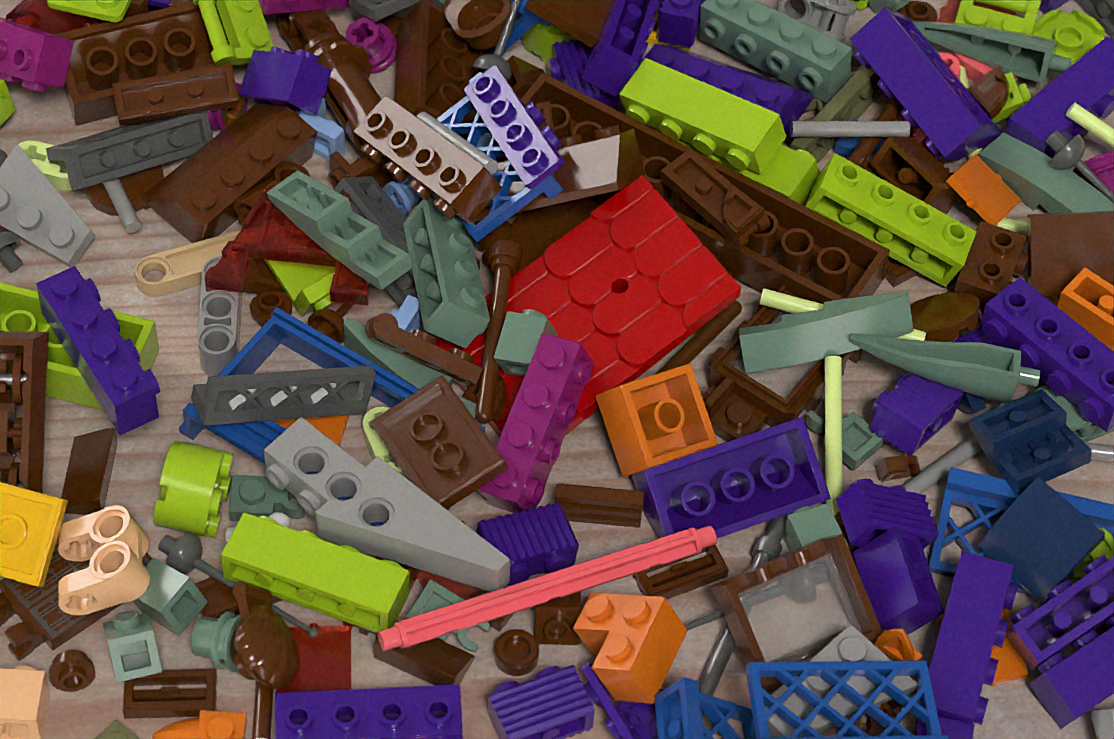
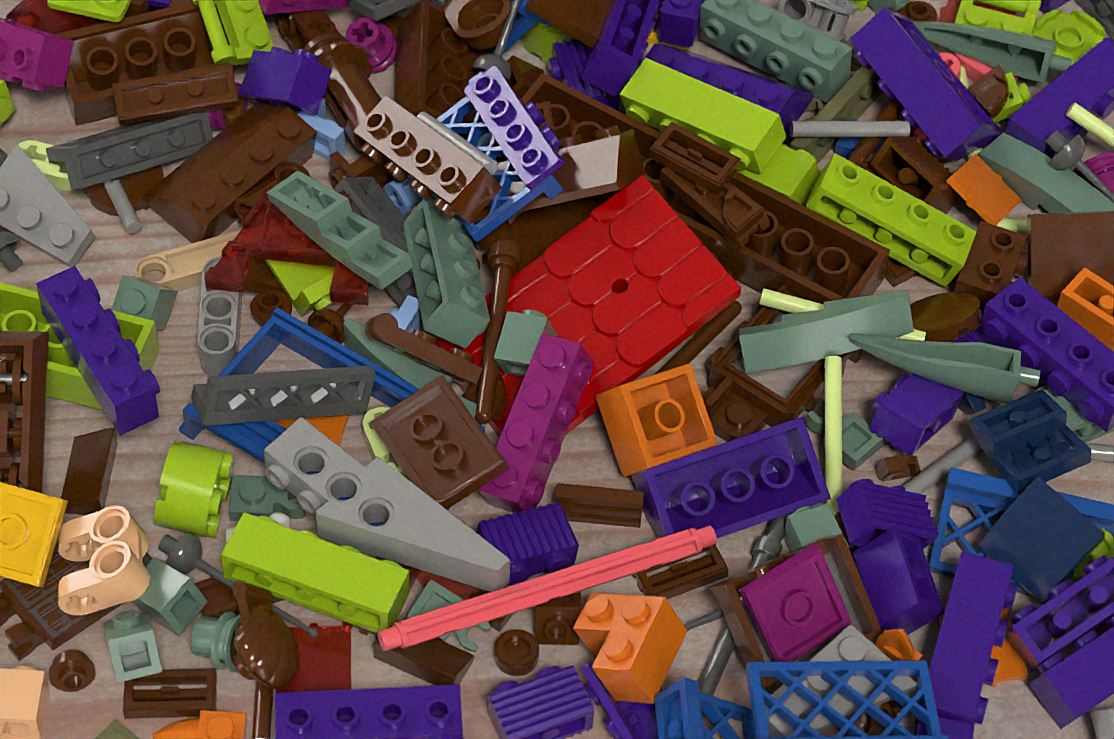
none -> sand green brick [111,275,178,330]
none -> reddish brown tile [649,122,741,195]
none -> magenta tile [739,544,852,662]

